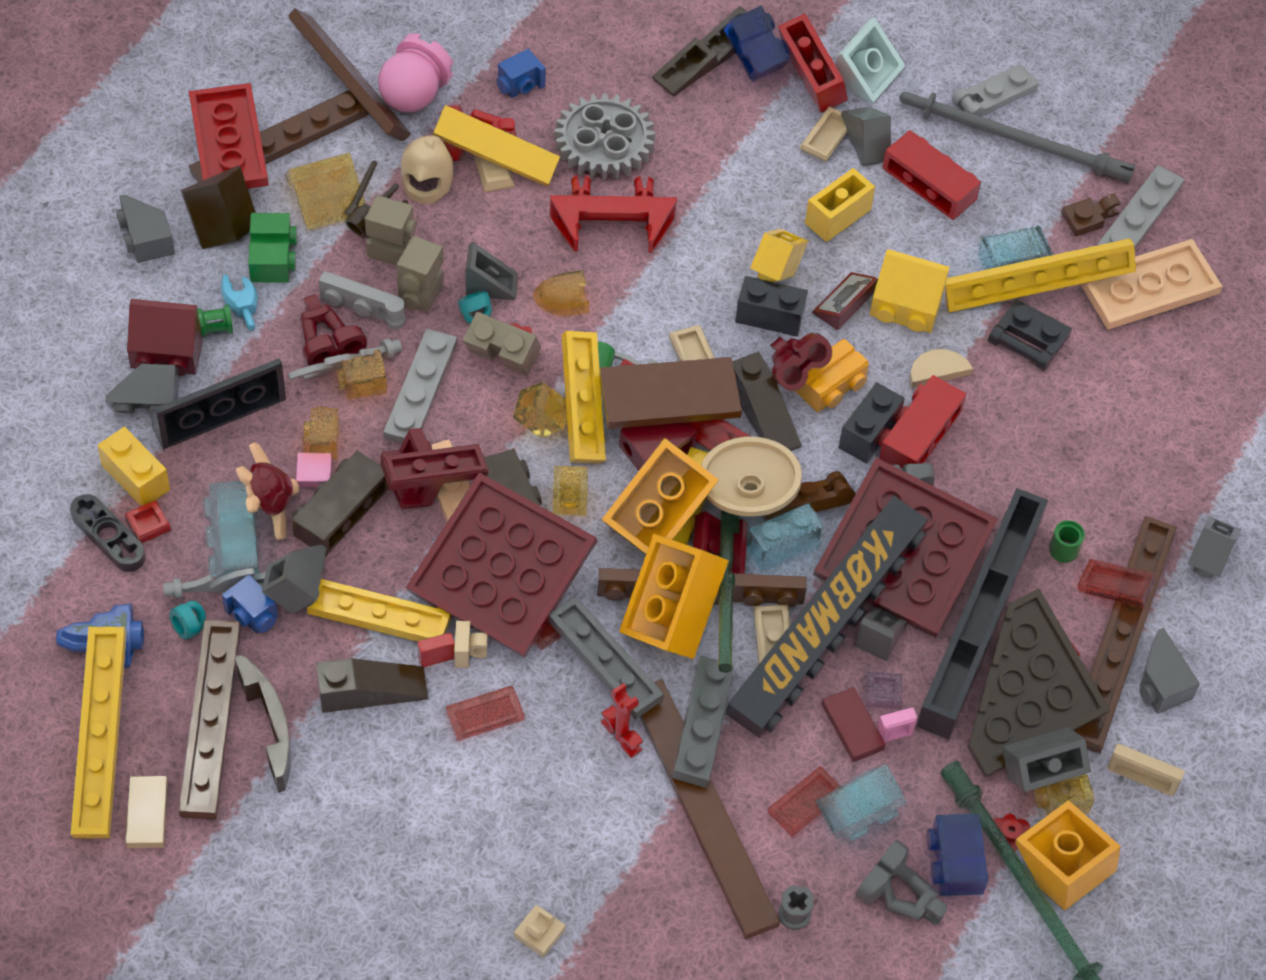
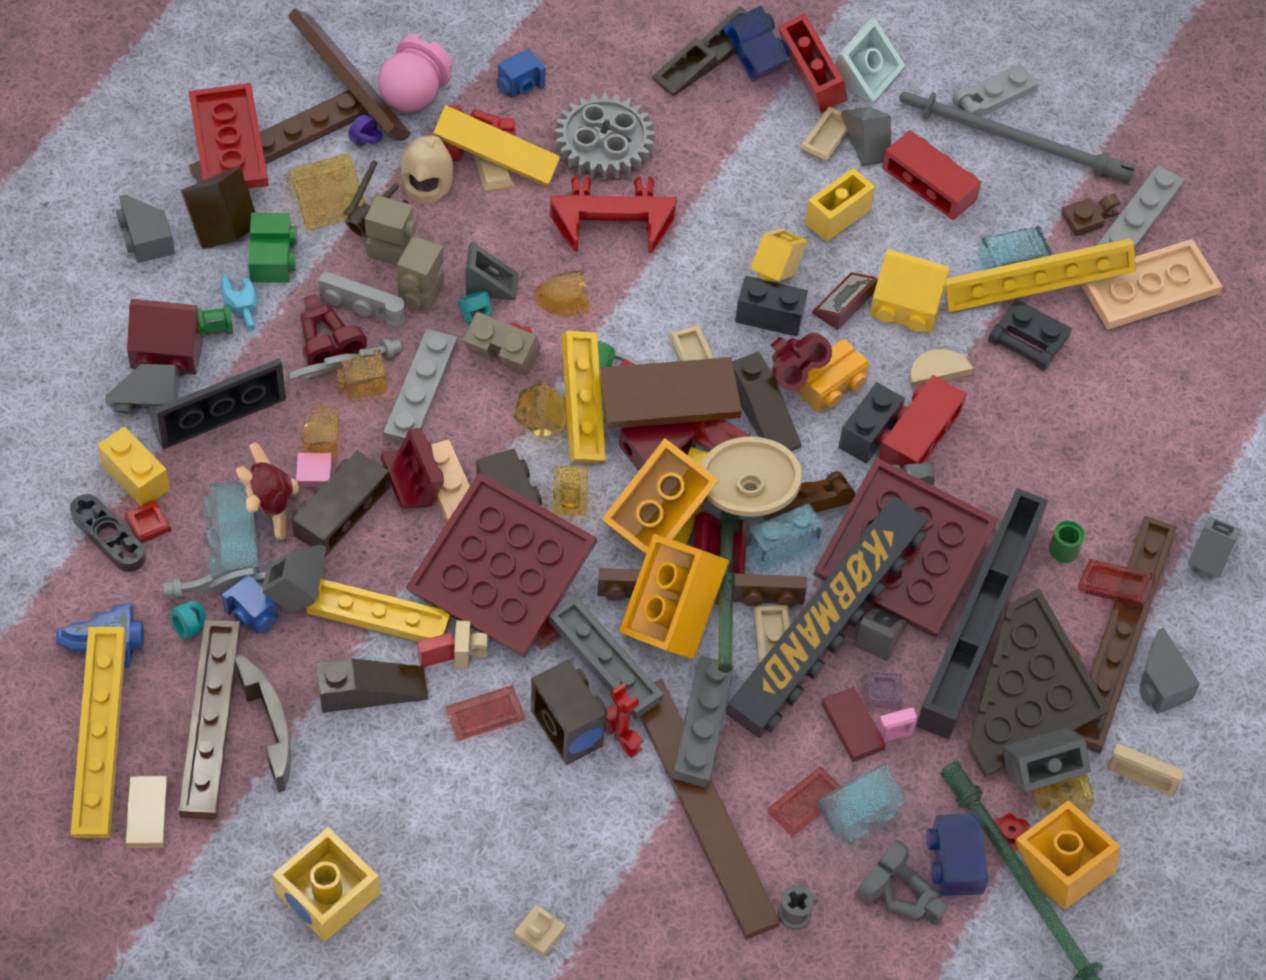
dark red tile [380,444,489,491] -> none
none -> yellow brick [272,827,380,942]
none -> dark purple tile [348,114,383,147]
none -> dark brown brick [530,659,608,766]

